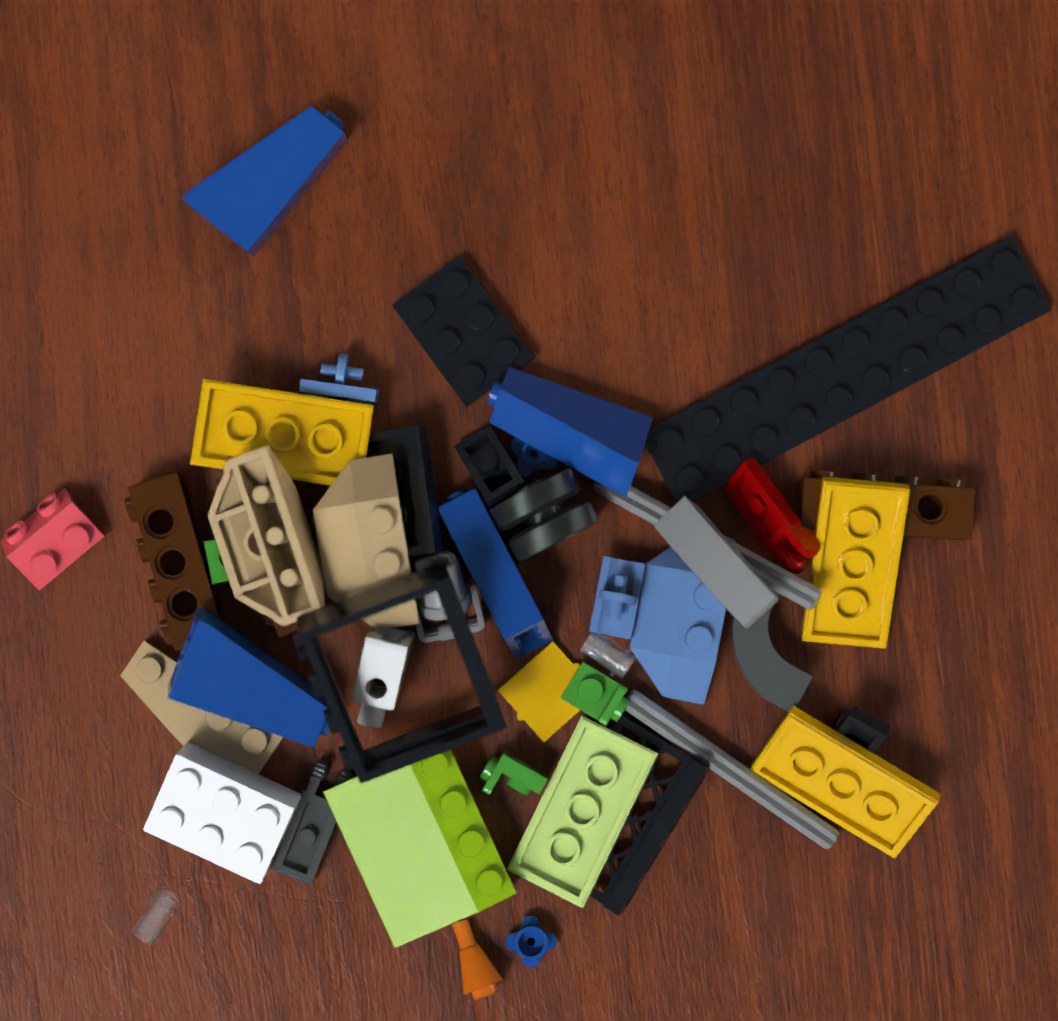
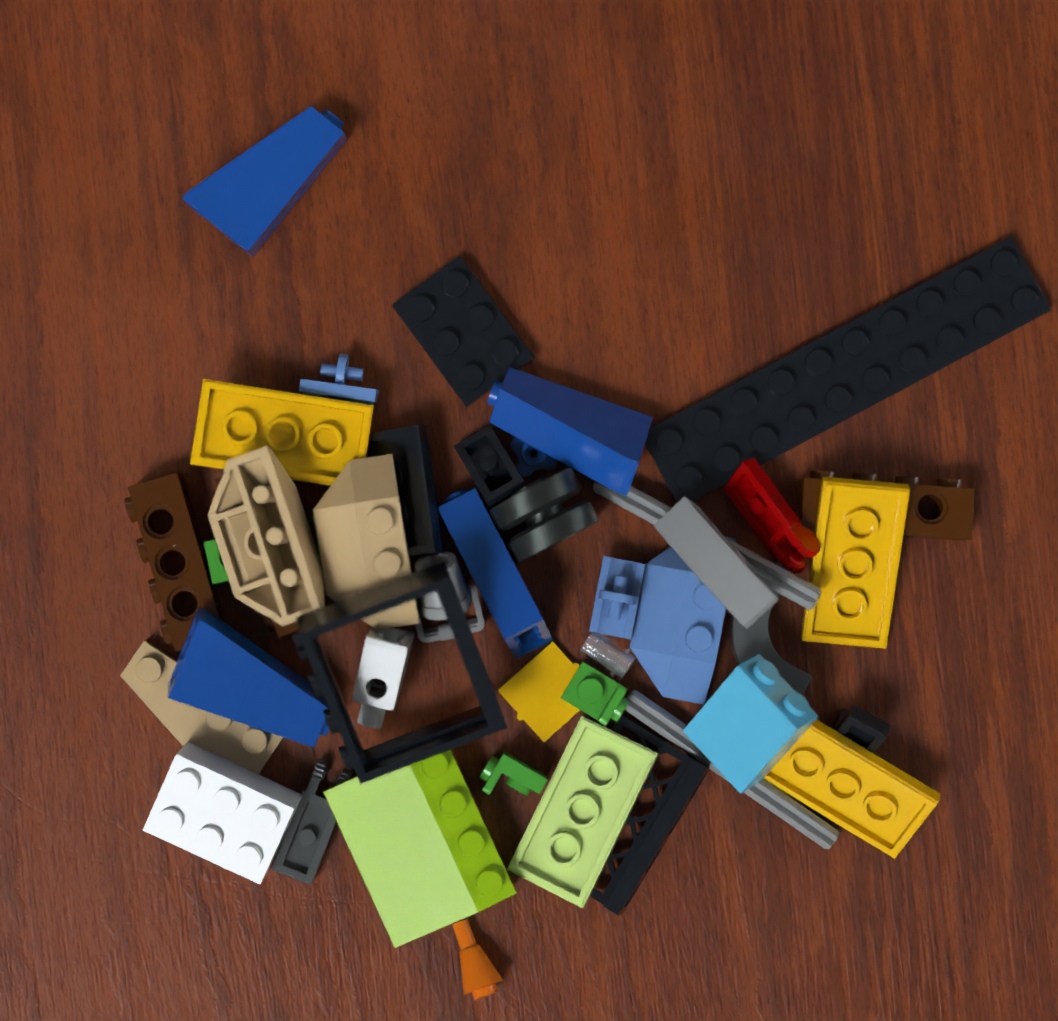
coral bracket [0,488,104,591] -> none
clear pin [131,887,181,945] -> none
blue plate [505,916,557,967] -> none
none -> medium azure brick [683,654,819,794]

